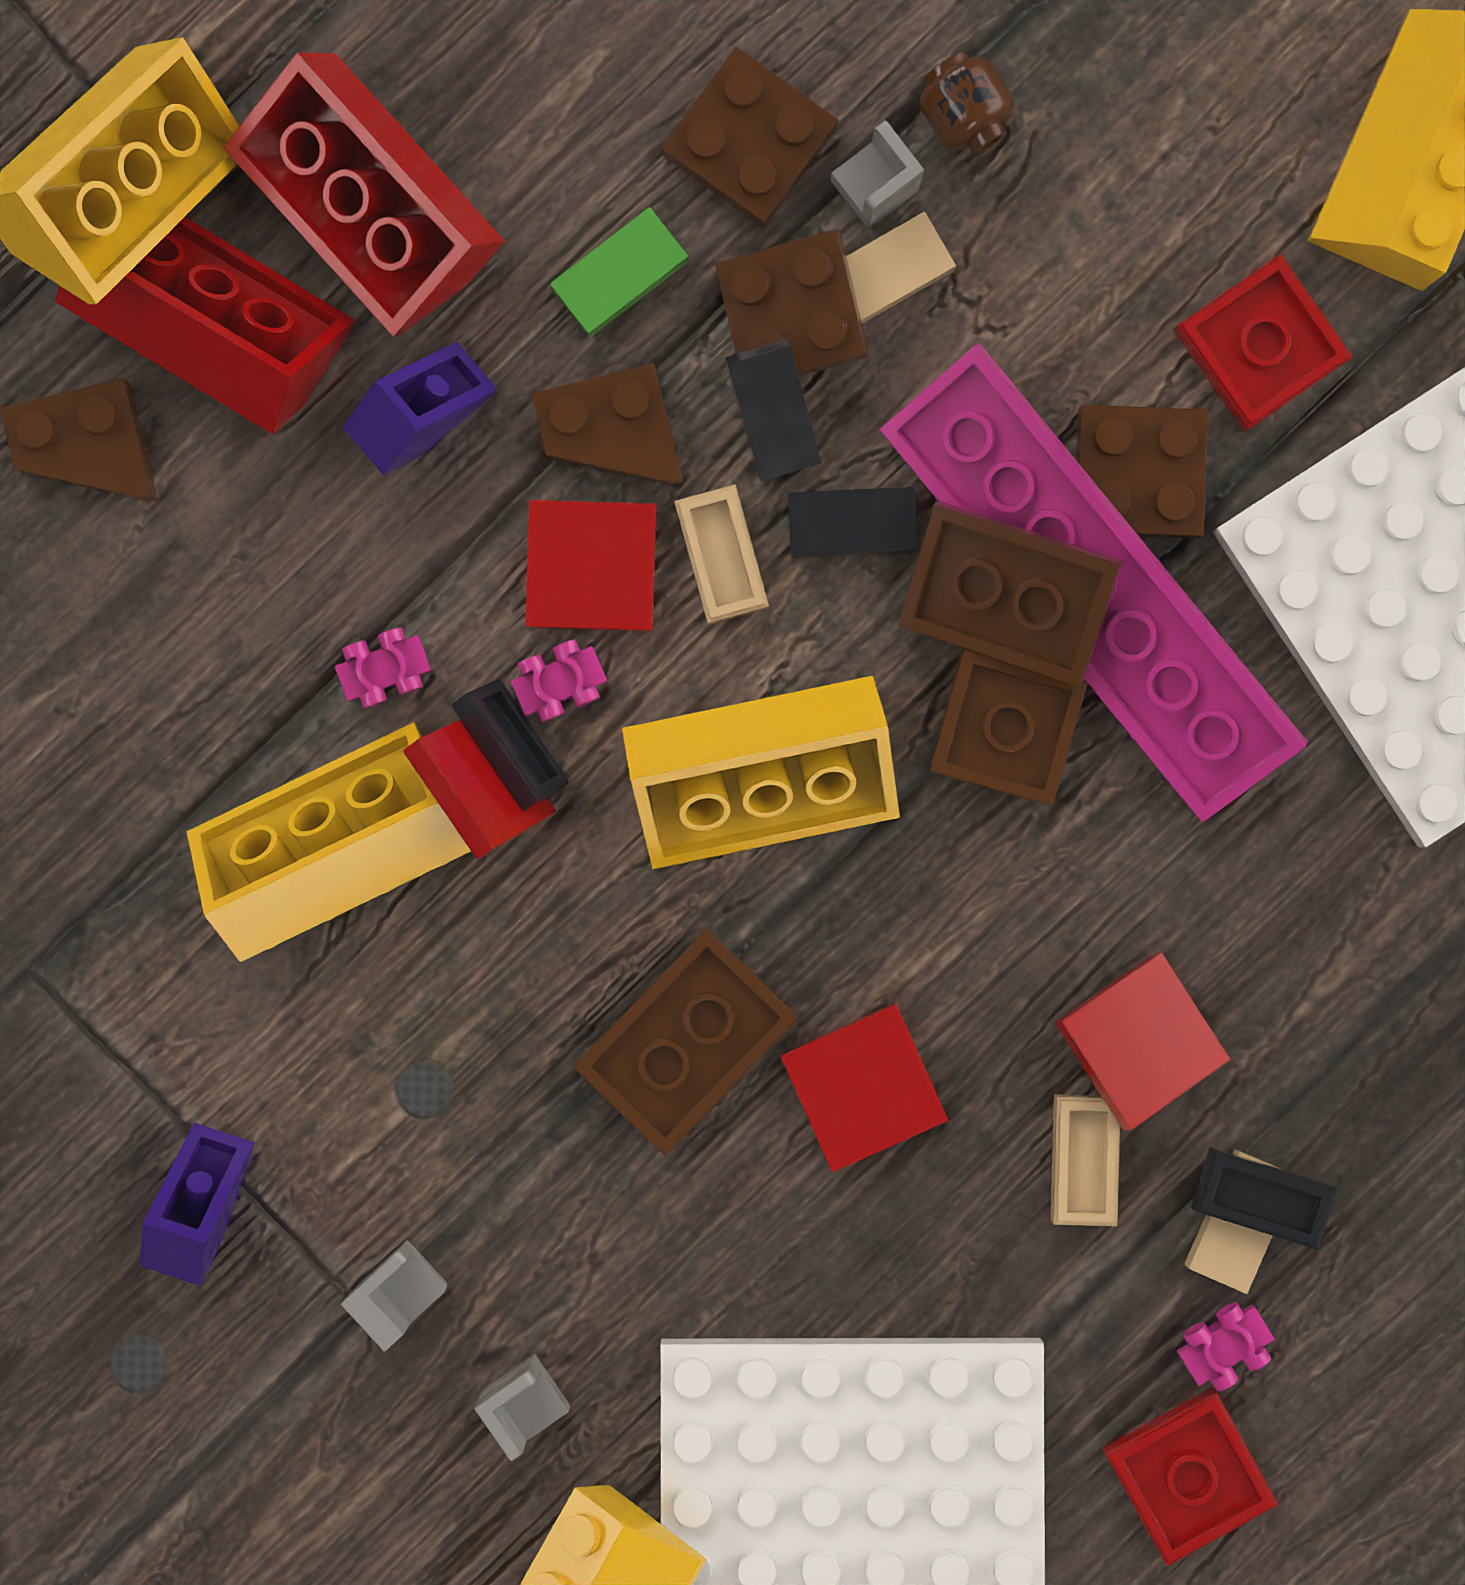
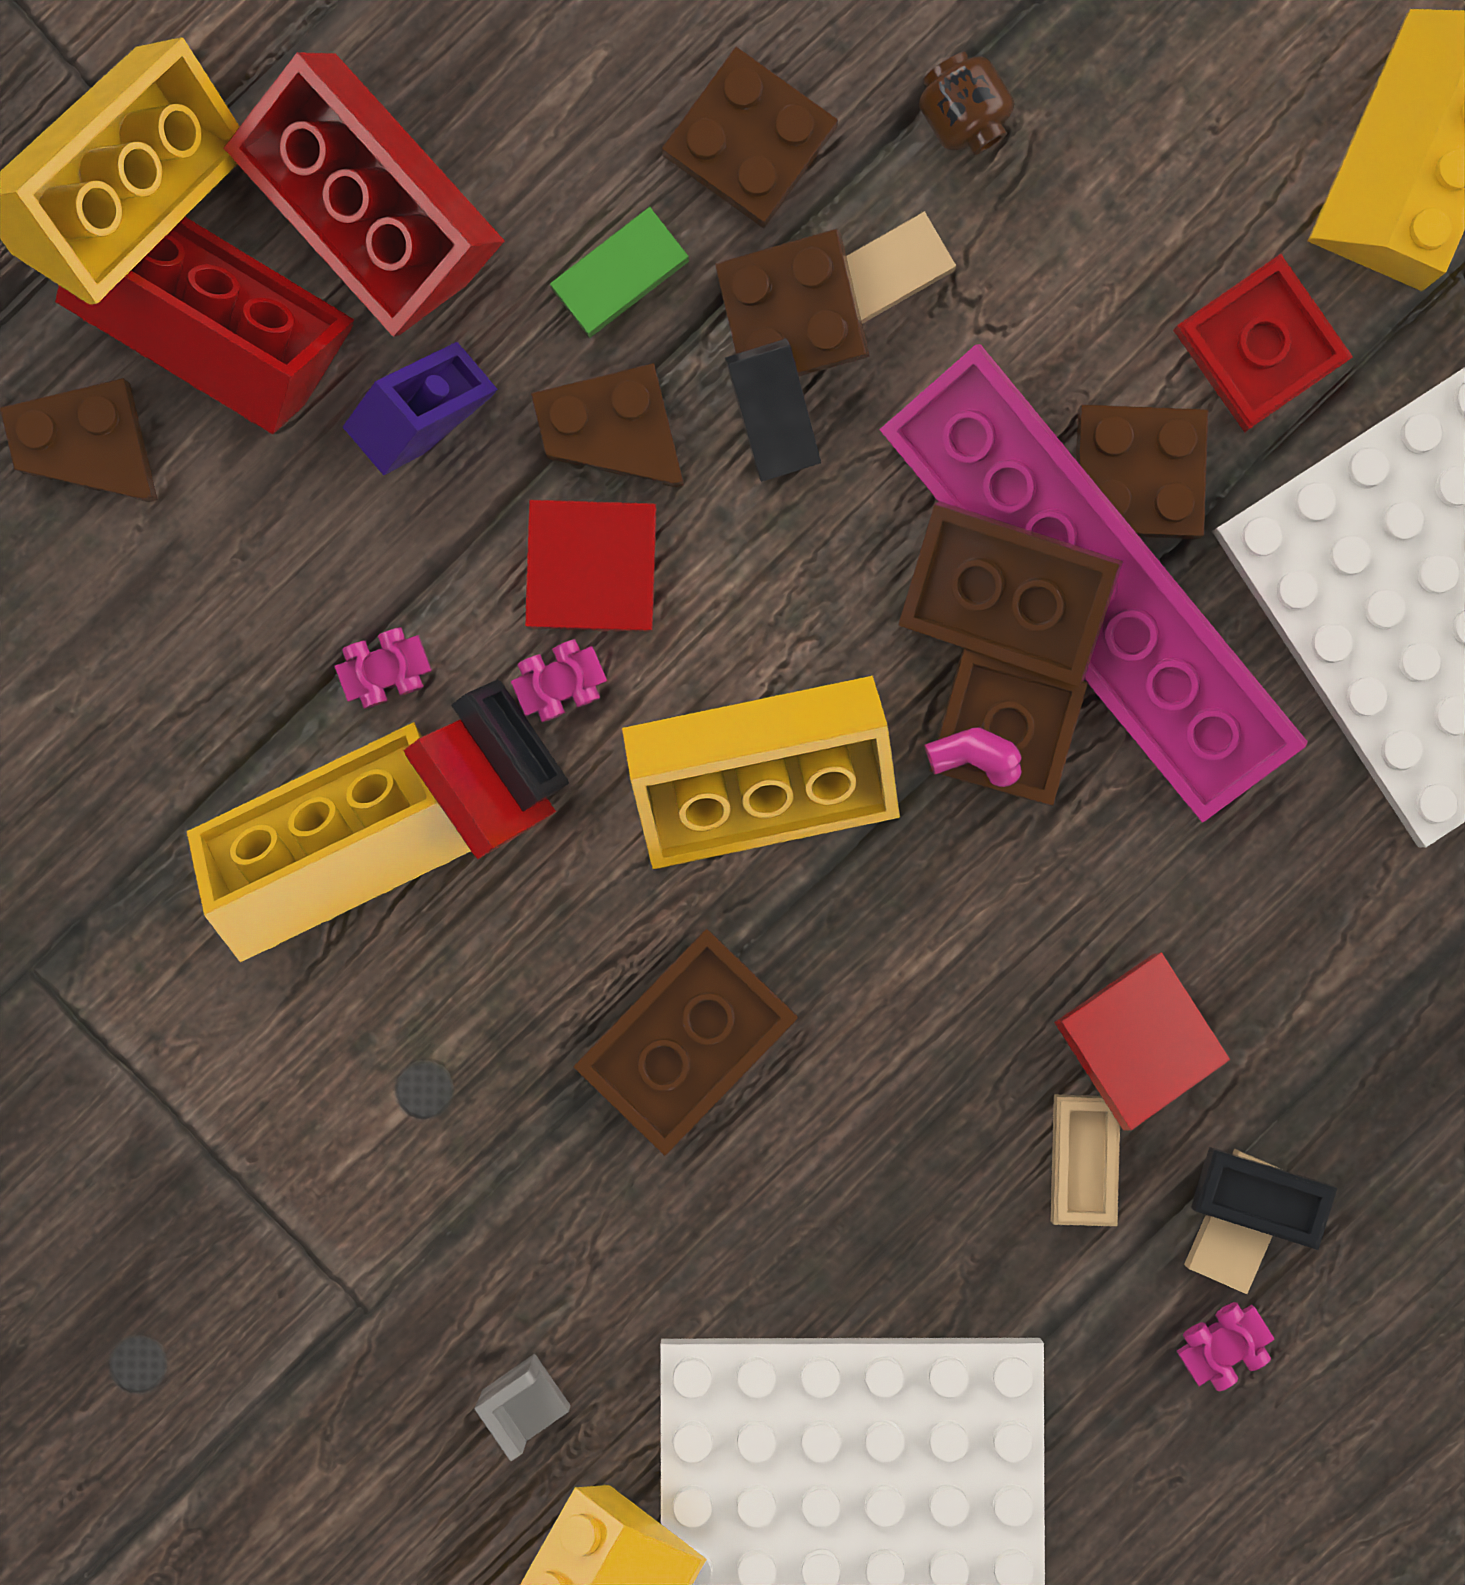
dark purple slope [140,1123,254,1286] -> none
light grey panel [341,1240,447,1352] -> none
tan tile [674,484,769,625] -> none
red tile [780,1003,949,1173] -> none
black tile [787,487,918,558] -> none
light grey panel [830,120,924,229] -> none
red tile [1102,1387,1279,1566] -> none
none -> dark pink arm [924,727,1022,787]

